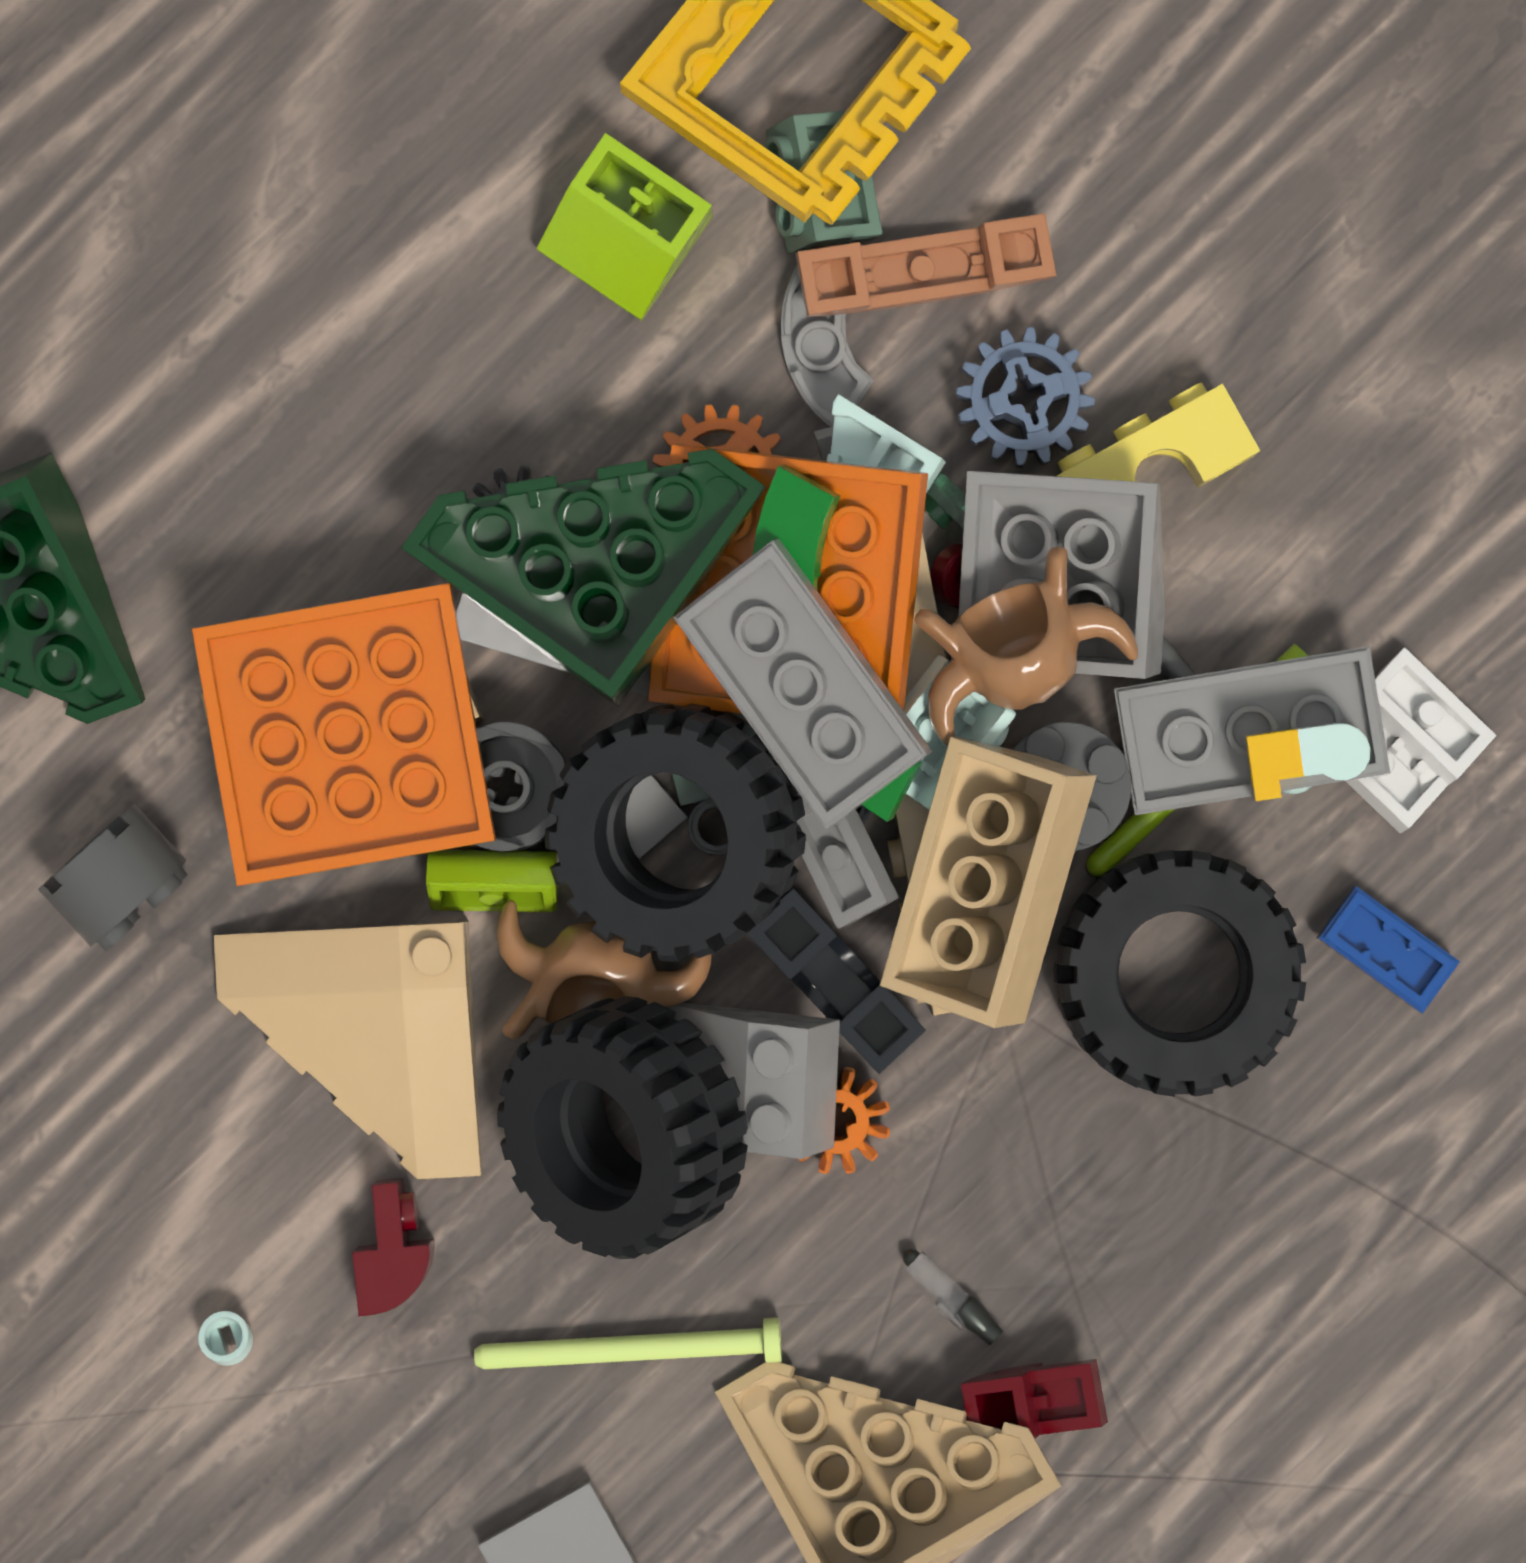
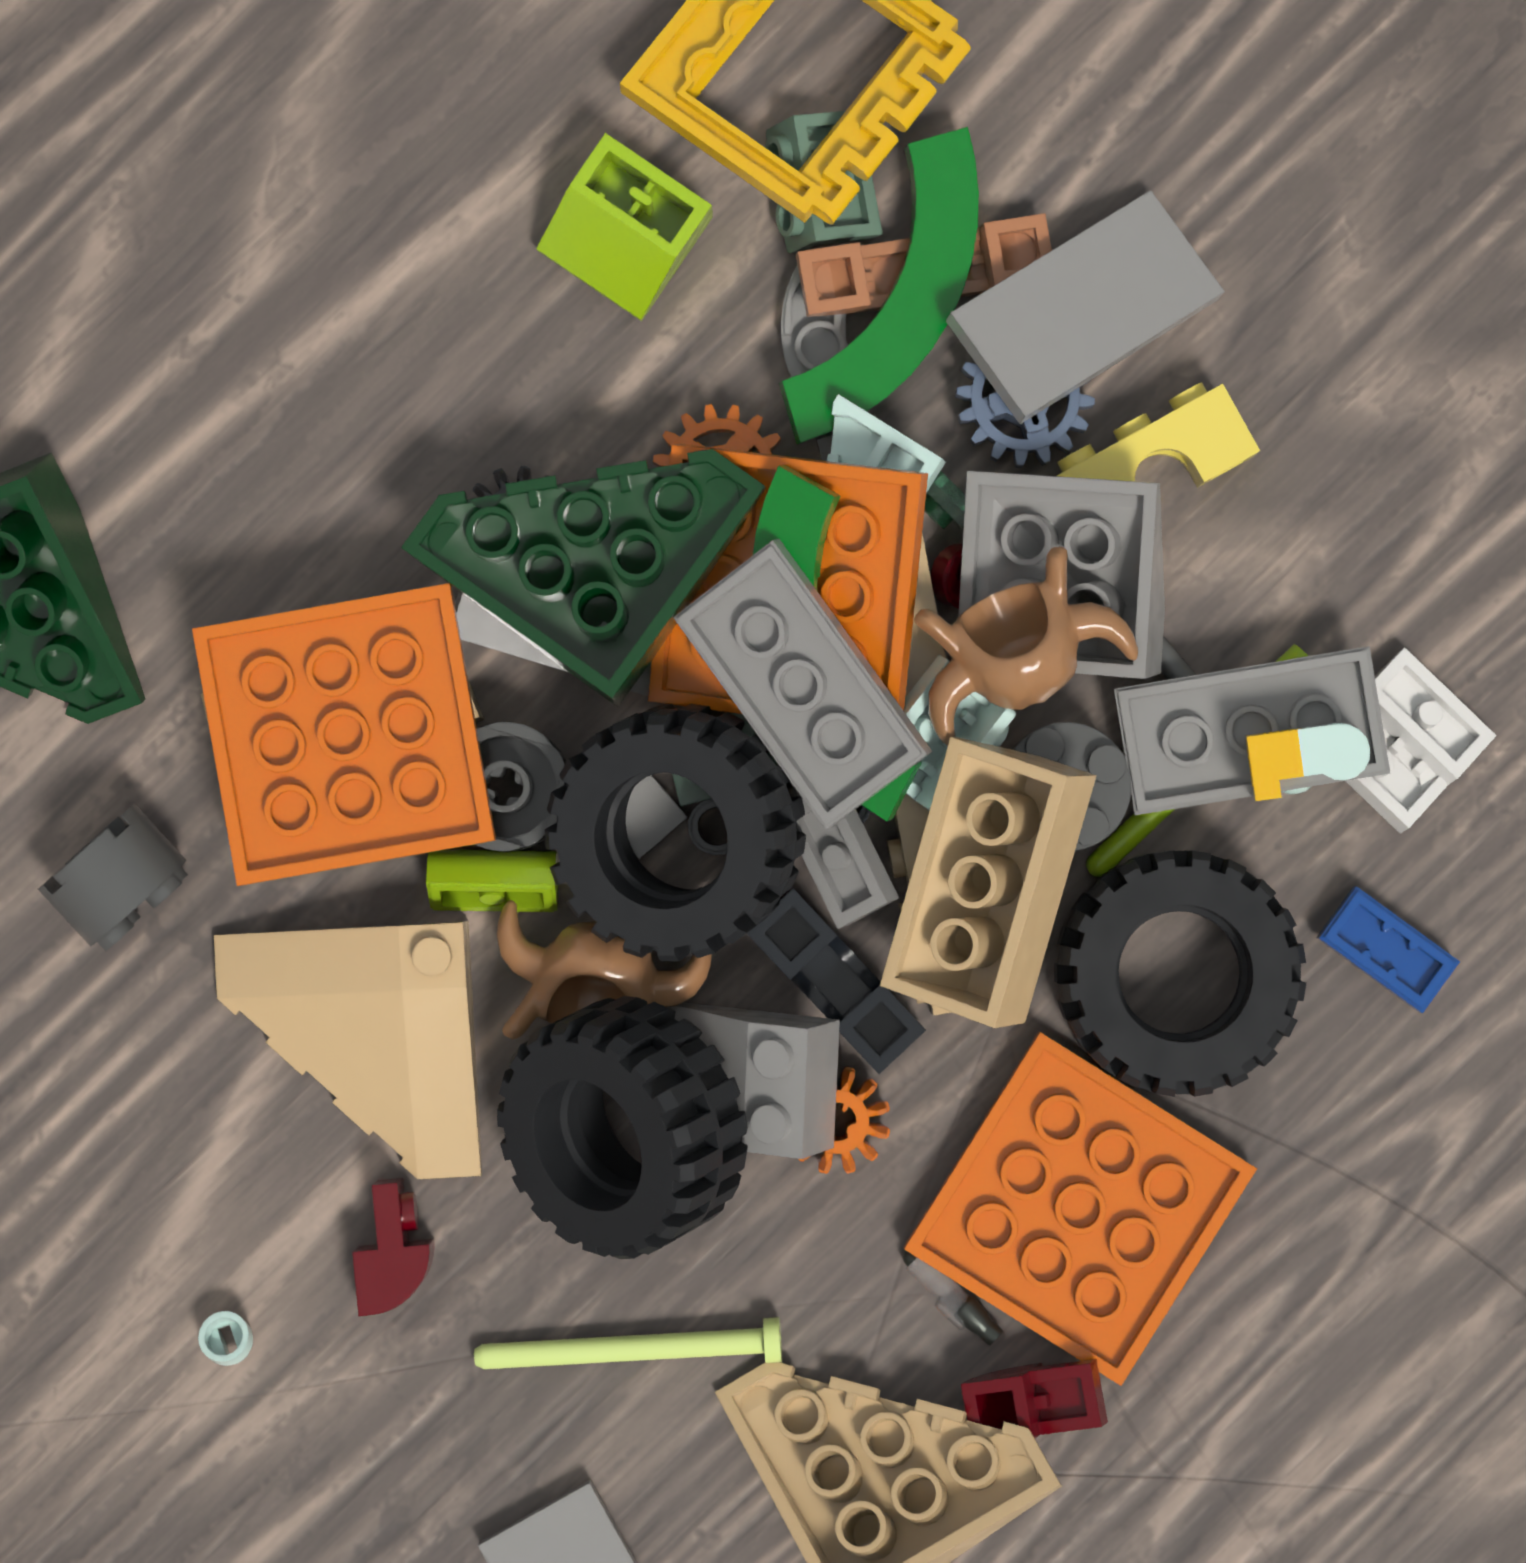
none -> green tile [778,127,979,445]
none -> orange plate [903,1031,1257,1386]
none -> light grey tile [946,190,1225,424]

